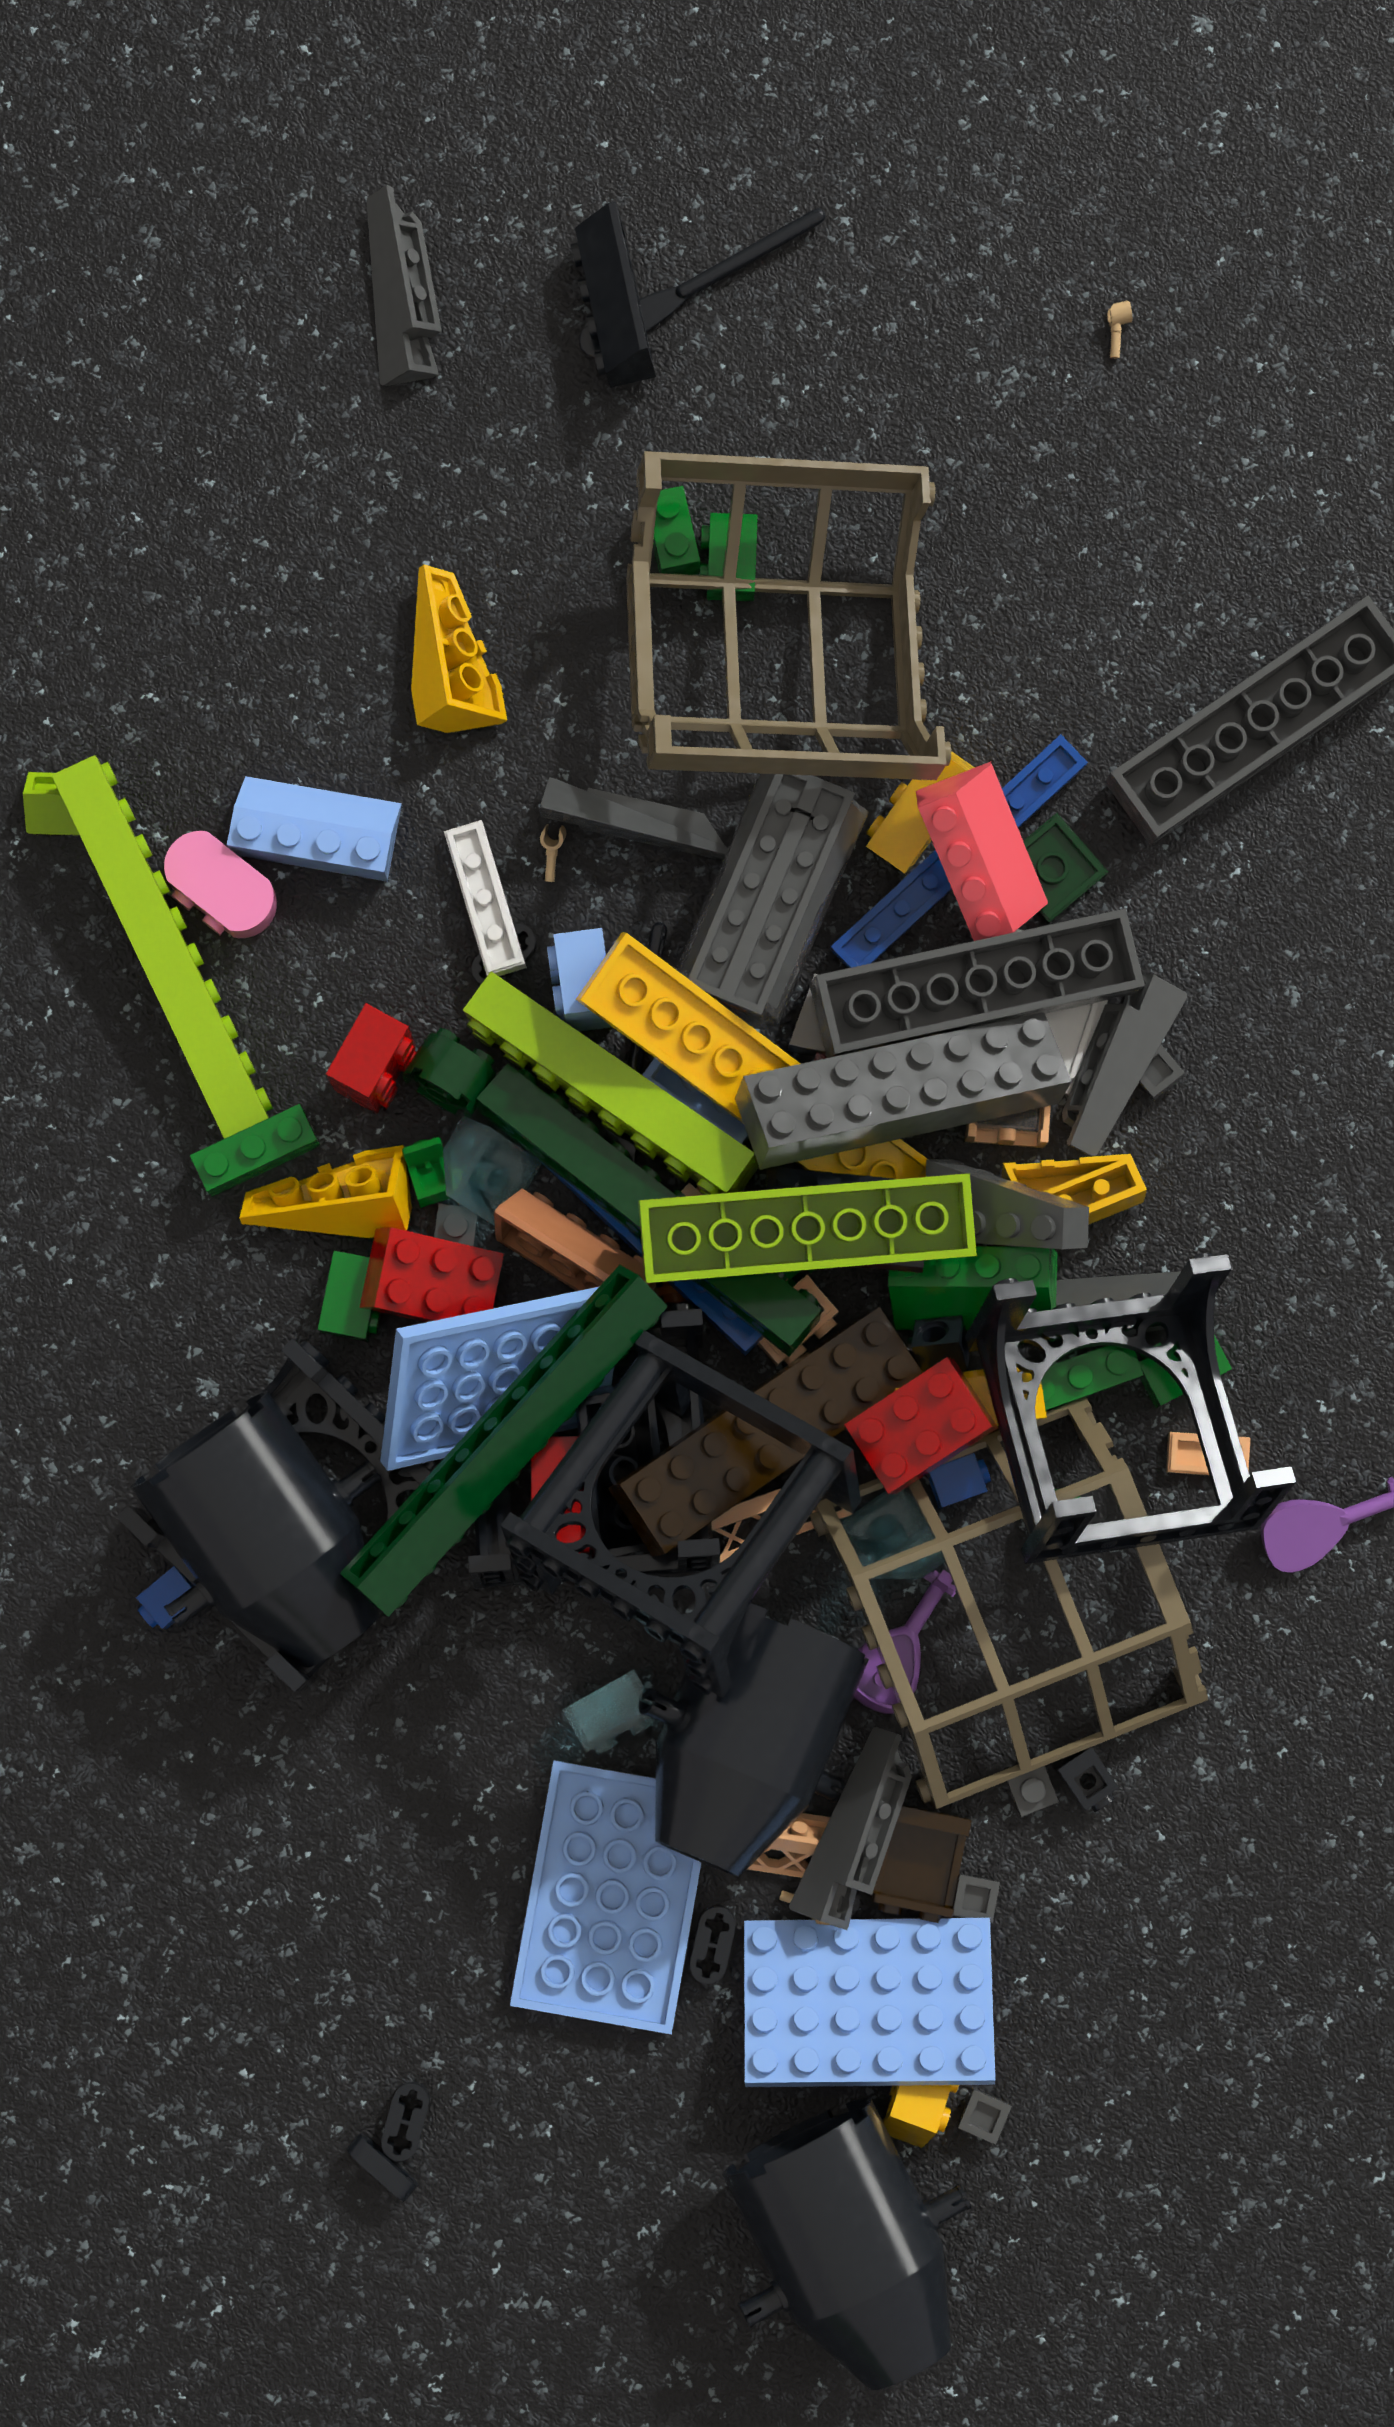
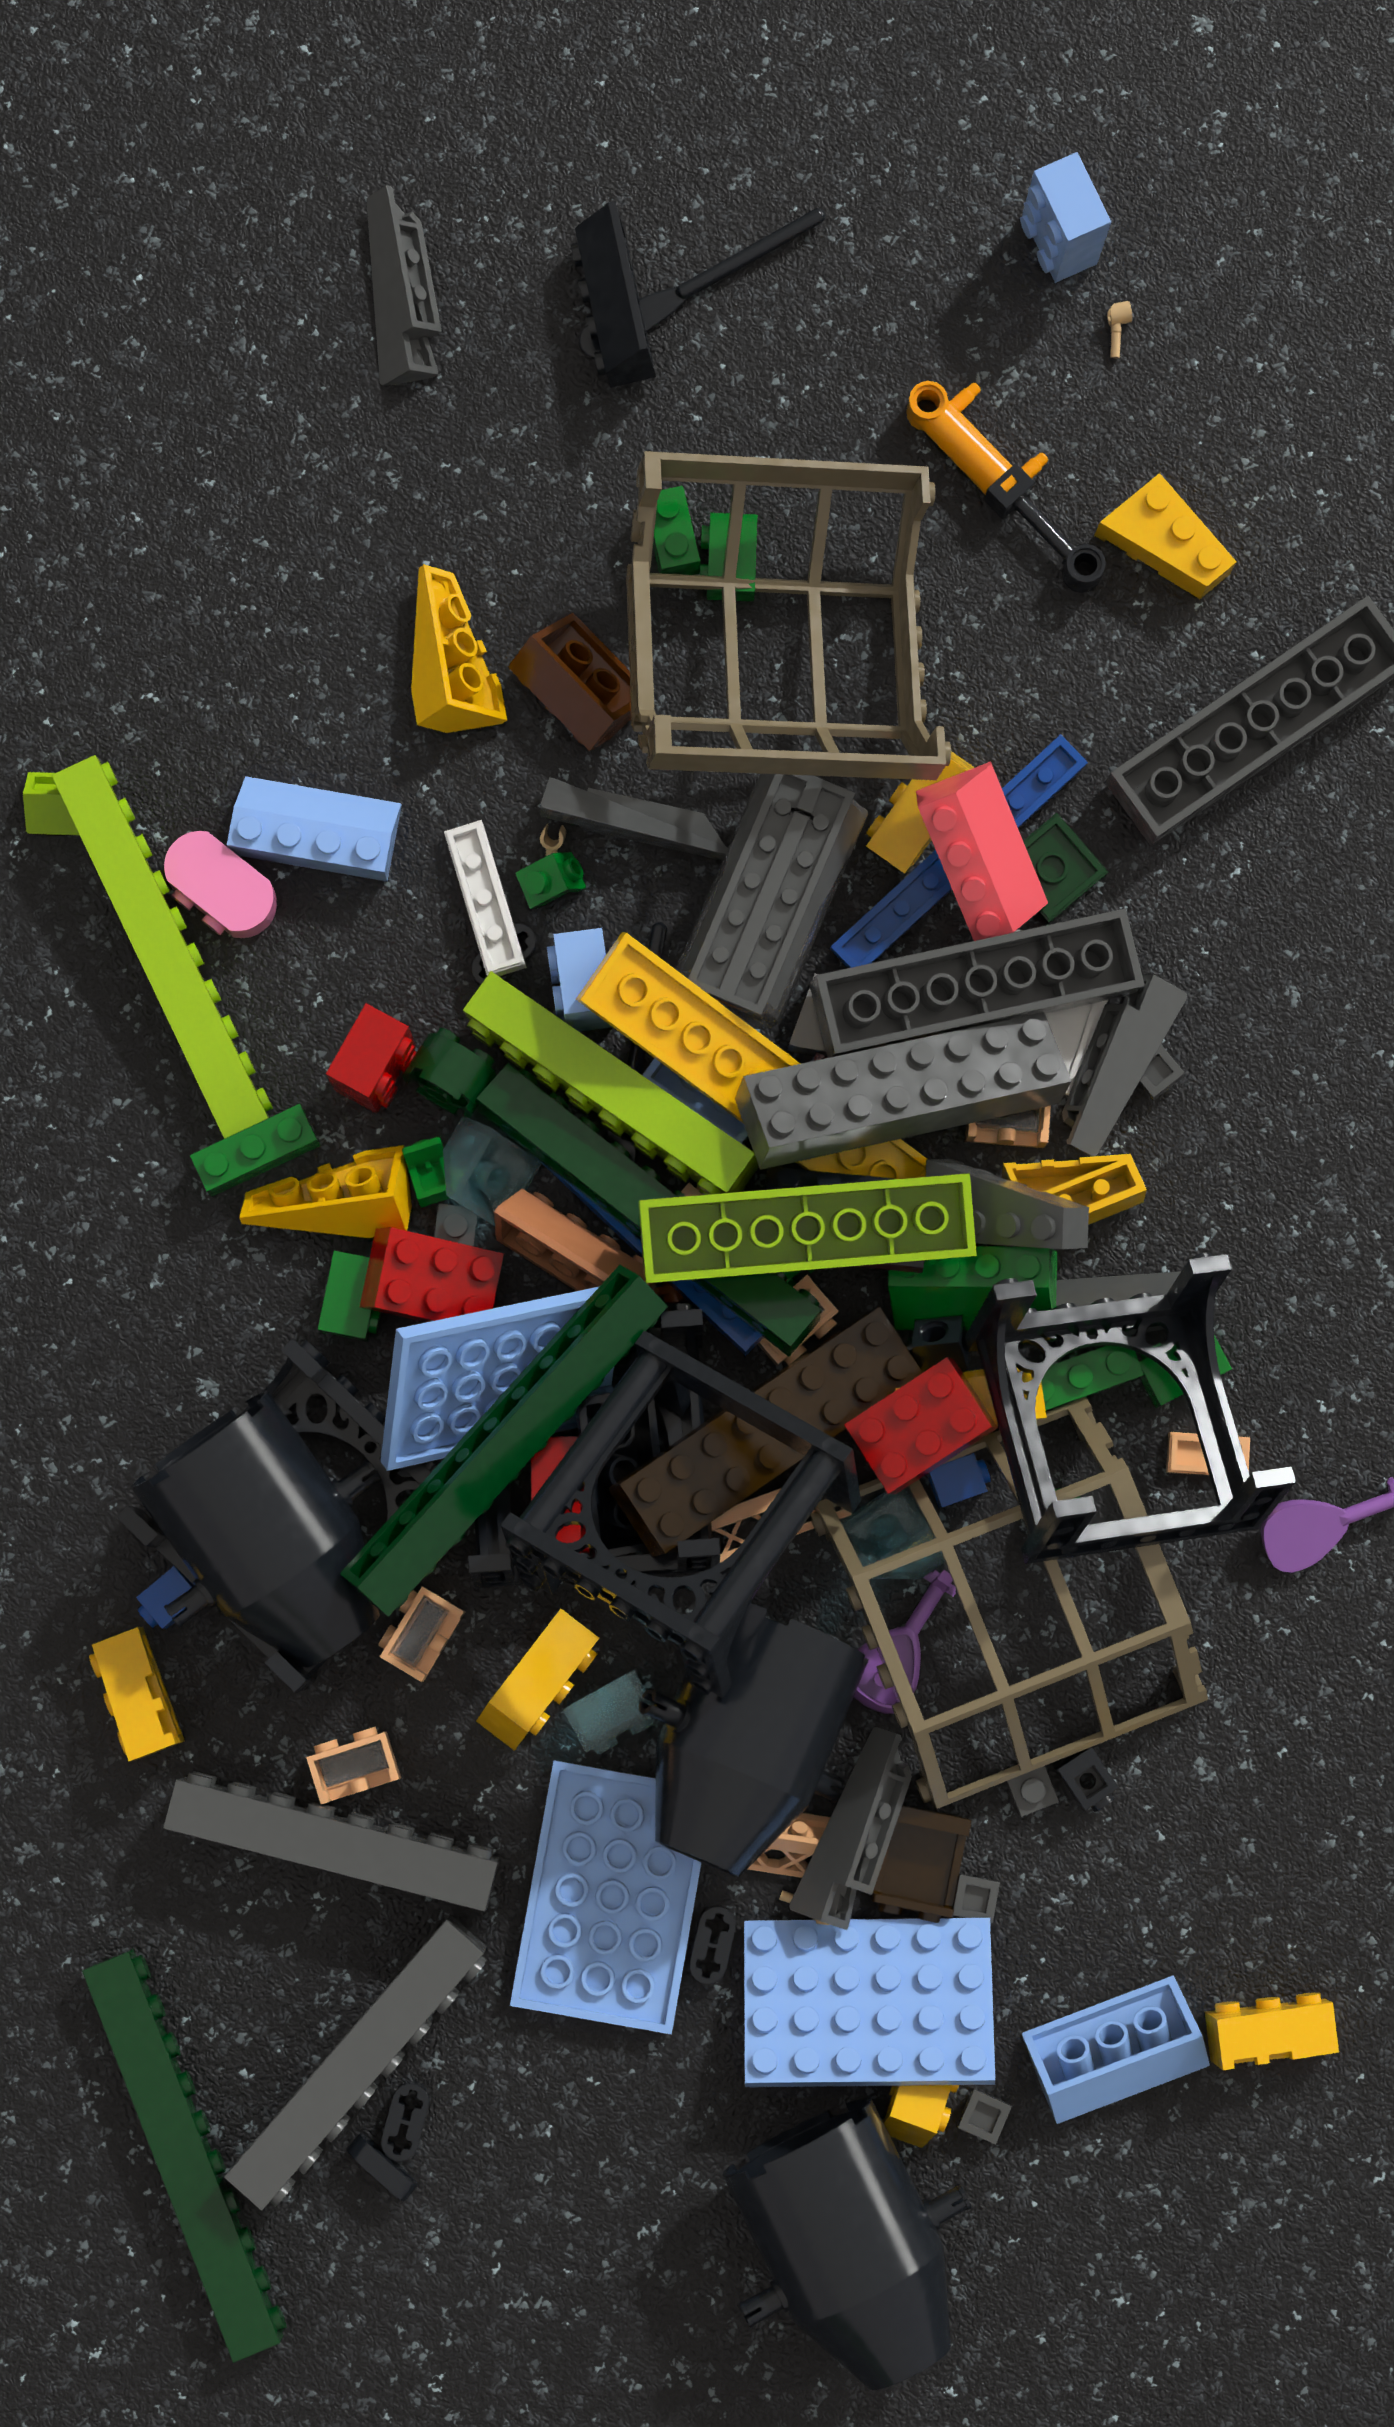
none -> dark green brick [82,1948,287,2363]
none -> yellow wedge [89,1627,185,1762]
none -> dark grey brick [163,1771,500,1911]
none -> dark grey brick [224,1914,487,2211]
none -> window [306,1726,402,1804]
none -> window [378,1586,465,1682]
none -> yellow wedge [476,1609,599,1751]
none -> reddish brown slope [508,613,631,751]
none -> green bracket [515,852,586,909]
none -> piece [906,381,1106,593]
none -> light blue brick [1020,152,1111,283]
none -> light blue slope [1022,1975,1210,2124]
none -> yellow wedge [1094,473,1237,599]
none -> yellow wedge [1205,1993,1339,2070]

